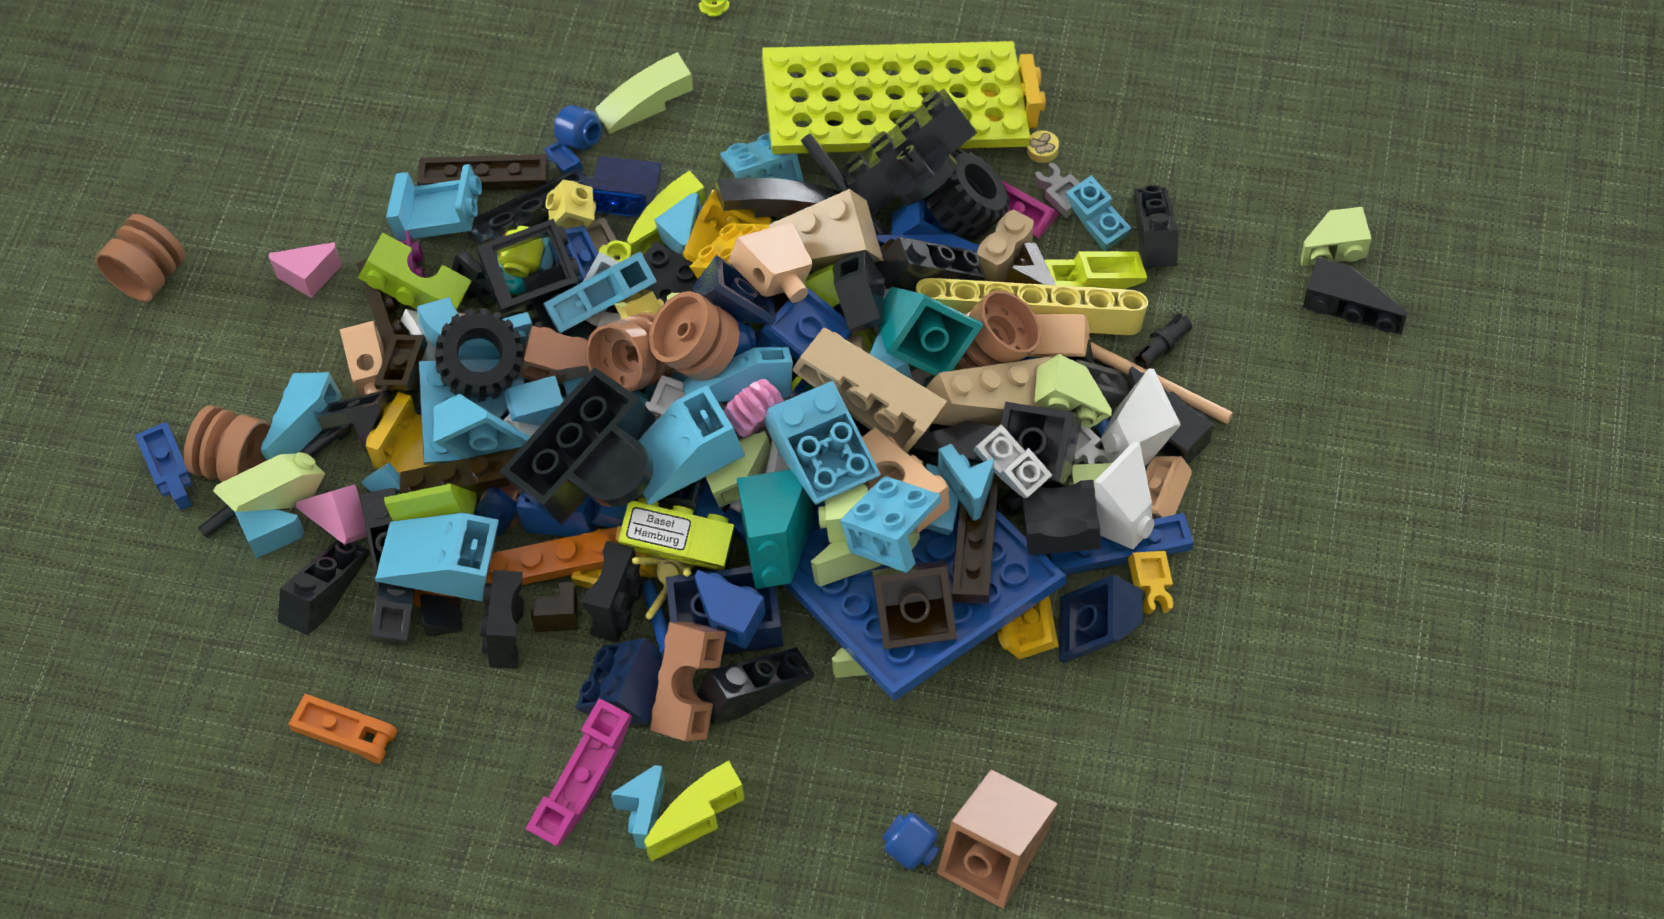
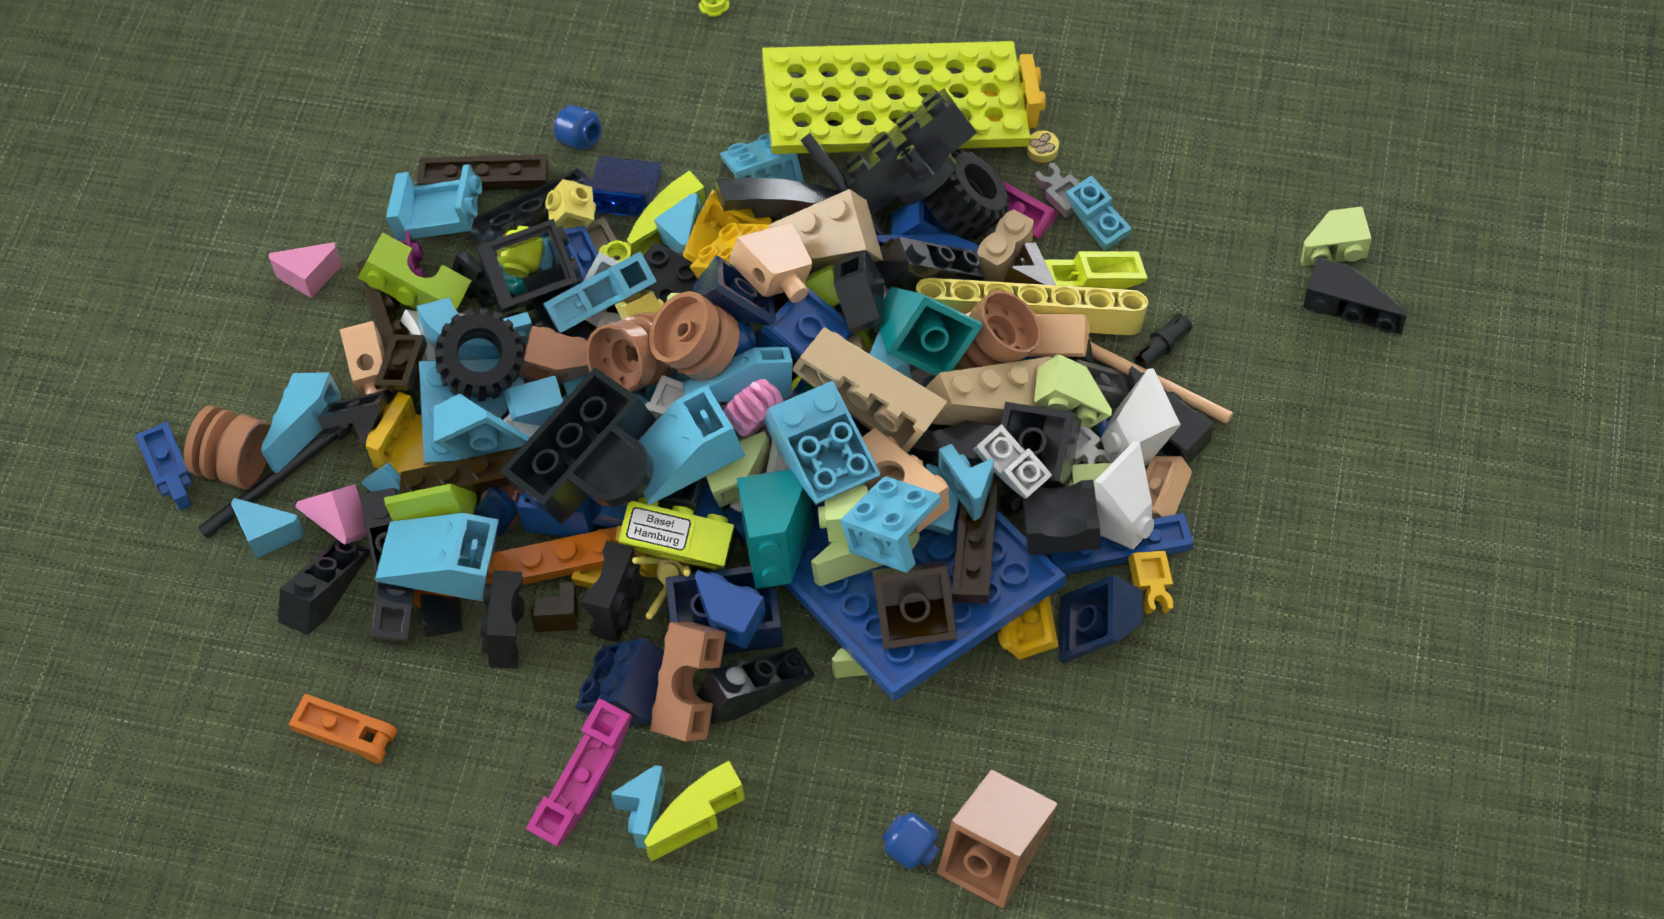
nougat wheel [95,214,186,302] -> none
yellowish green slope [213,452,325,512] -> none
blue piece [544,141,583,175] -> none
yellowish green slope [595,52,693,134] -> none
blue bar [643,580,668,658] -> none
black slope [1134,185,1178,268] -> none

